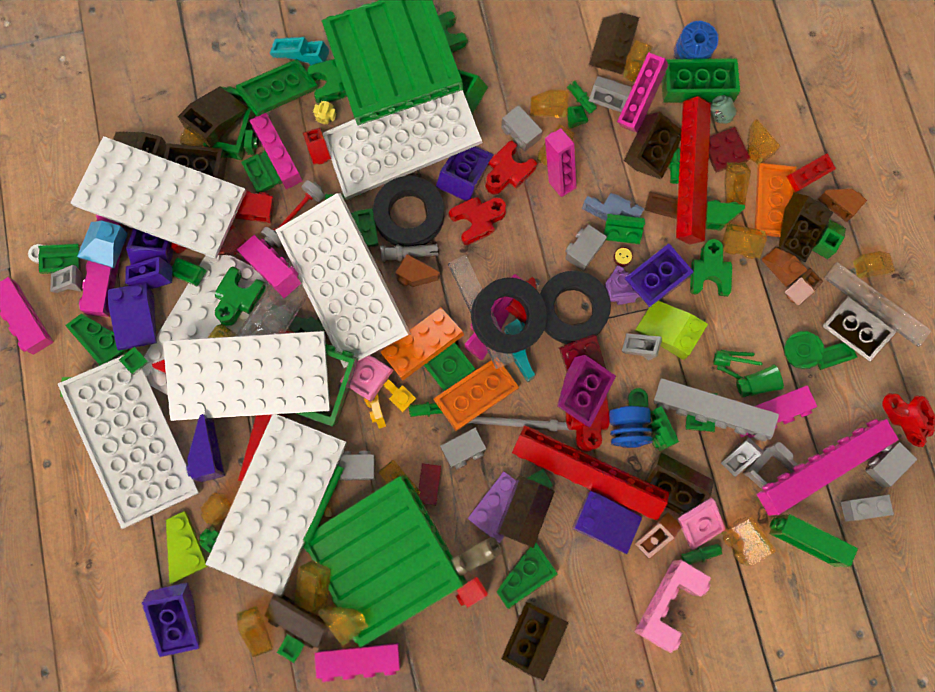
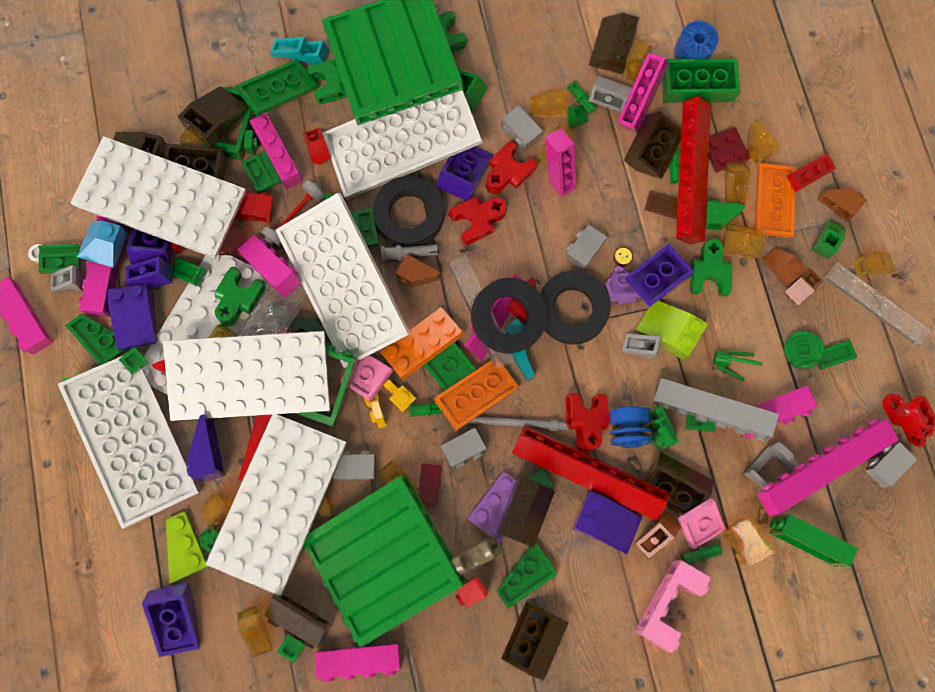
clear yellow brick [295,560,331,613] -> none
green bar [303,465,344,543] -> none
light yellow gear [313,101,337,124] -> none
clear yellow slope [317,606,368,646] -> none
magenta slope [557,355,616,427] -> none
dark red plate [559,334,606,373] -> none
sand blue plate [582,193,644,221] -> none
green plate [603,214,645,244] -> none
green tile [628,388,648,408] -> none
sand green head [710,95,737,124] -> none
light grey slope [721,438,764,477] -> none
green plant [736,364,784,398] -> none
dark brown slope [779,192,834,262] -> none
slope [822,294,896,361] -> none
light grey brick [841,495,894,522] -> none

